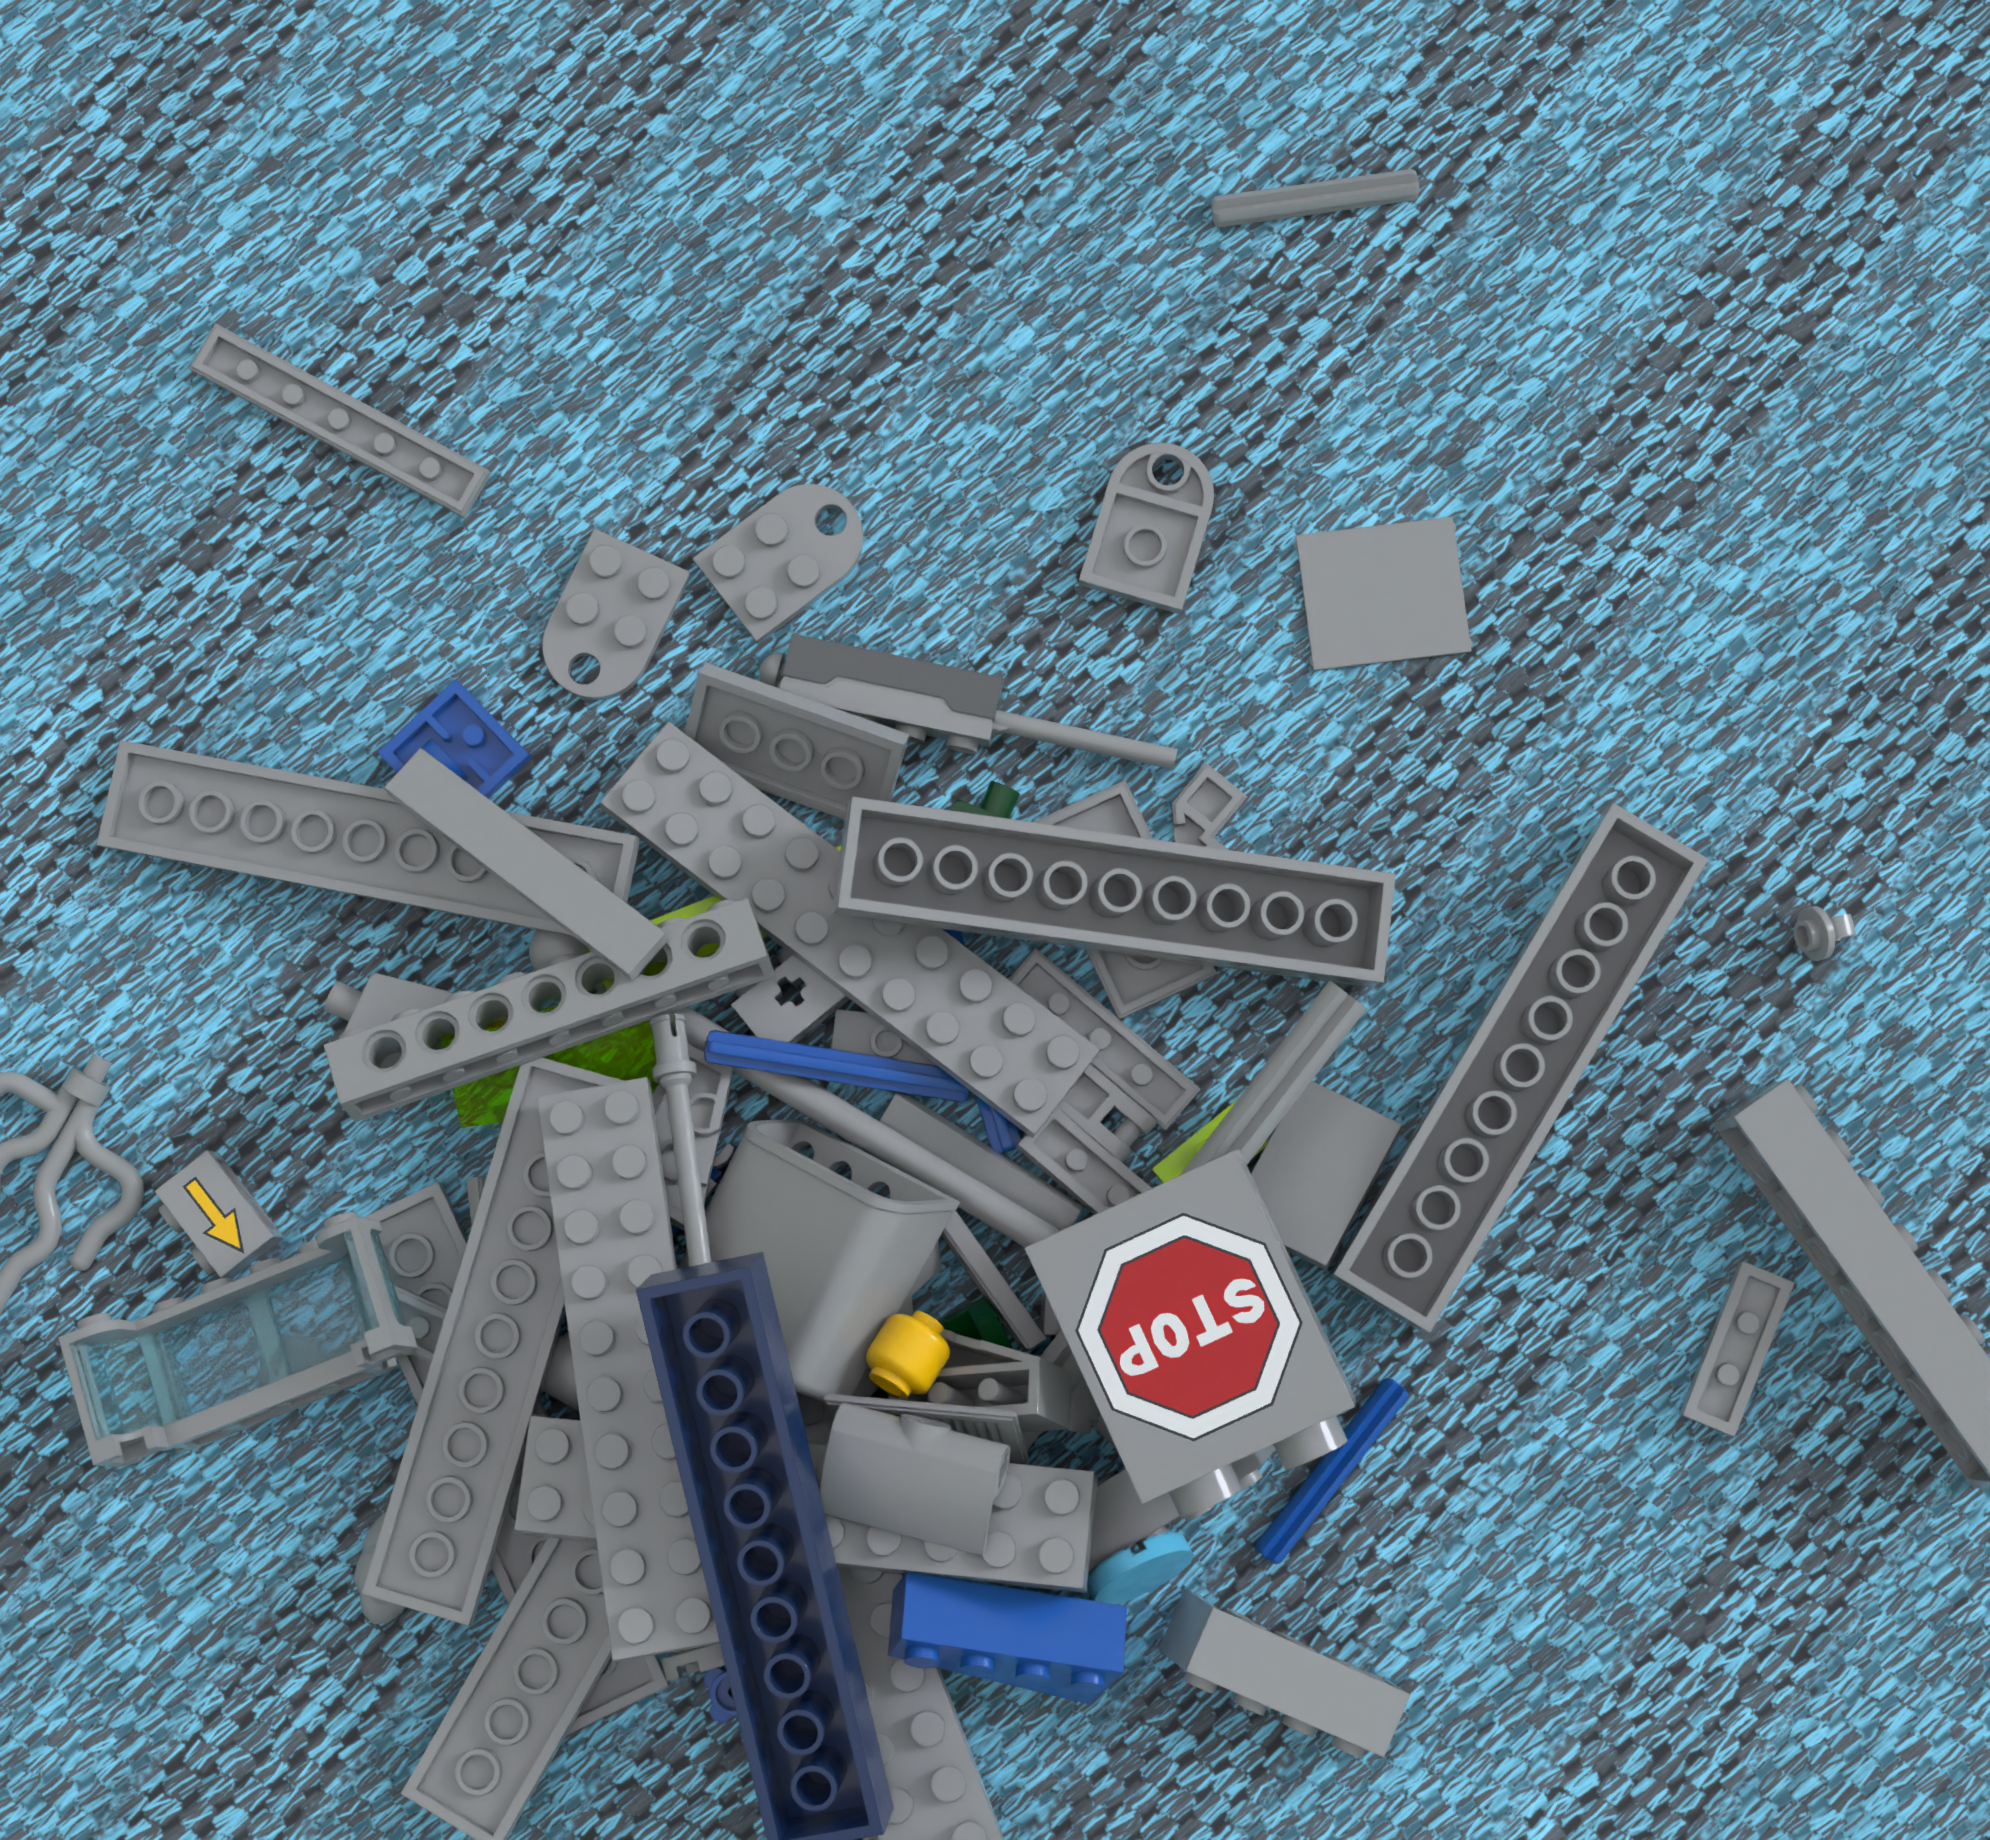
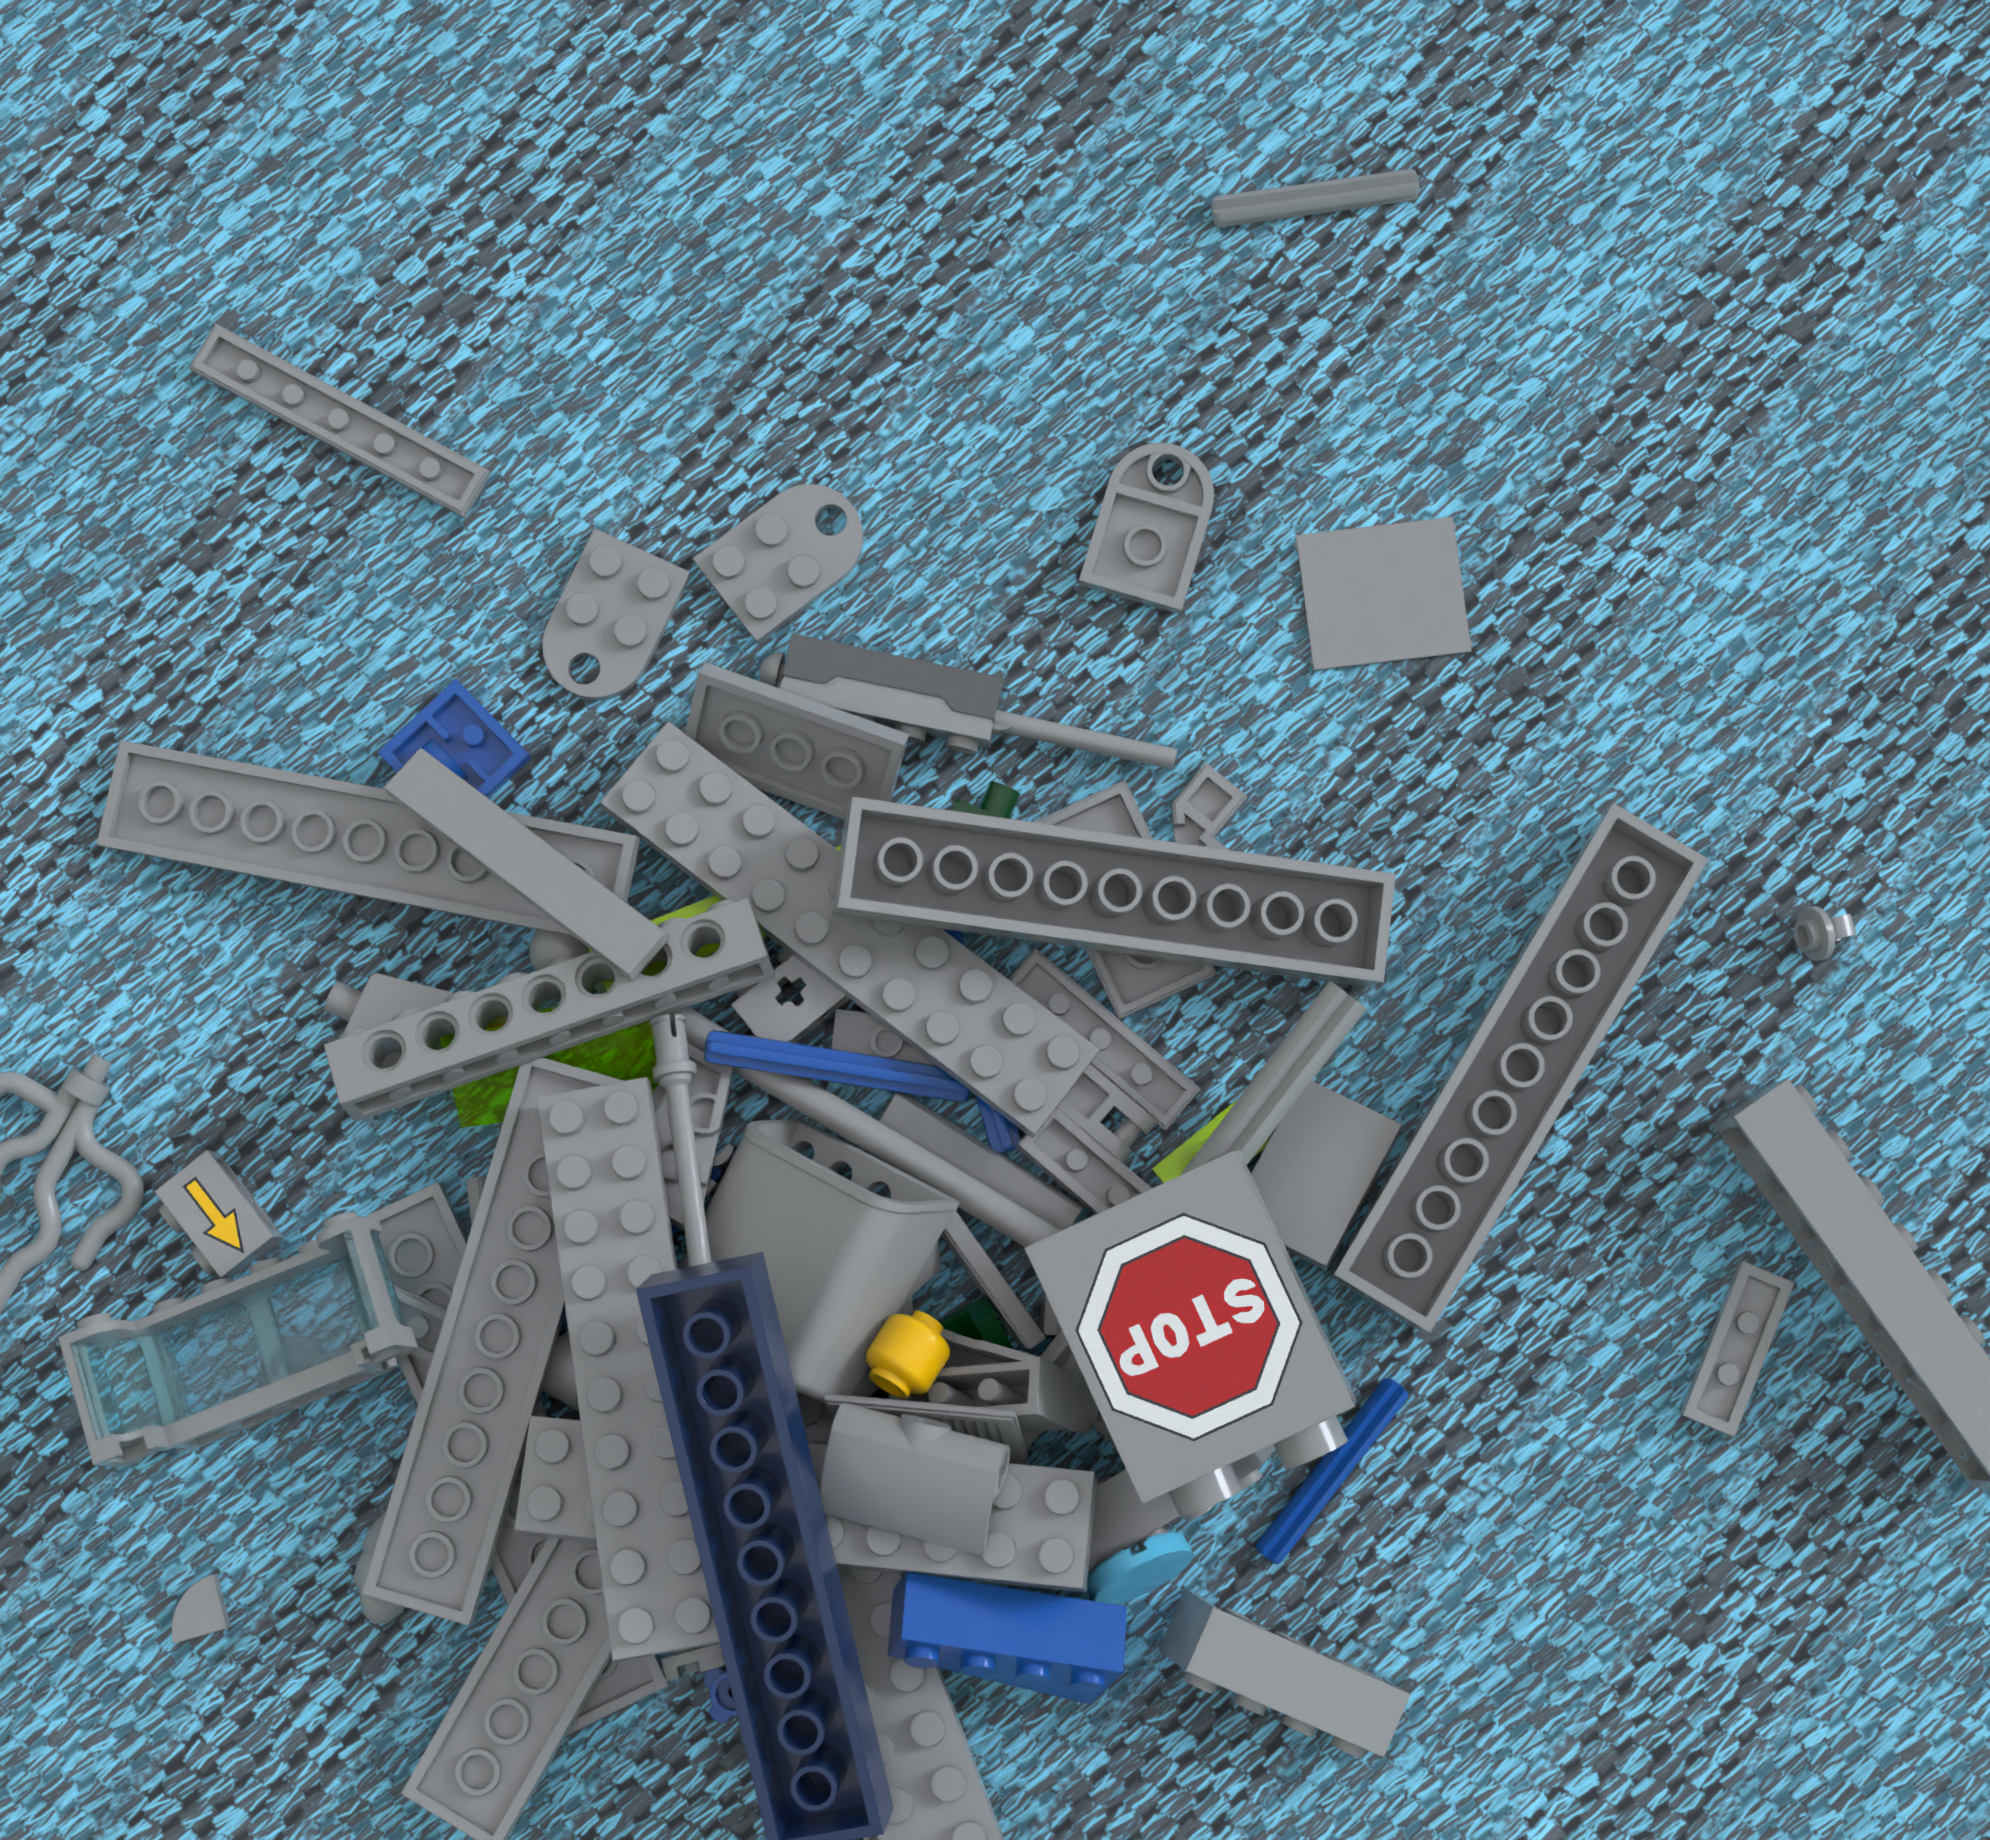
none -> light grey tile [172,1573,231,1644]

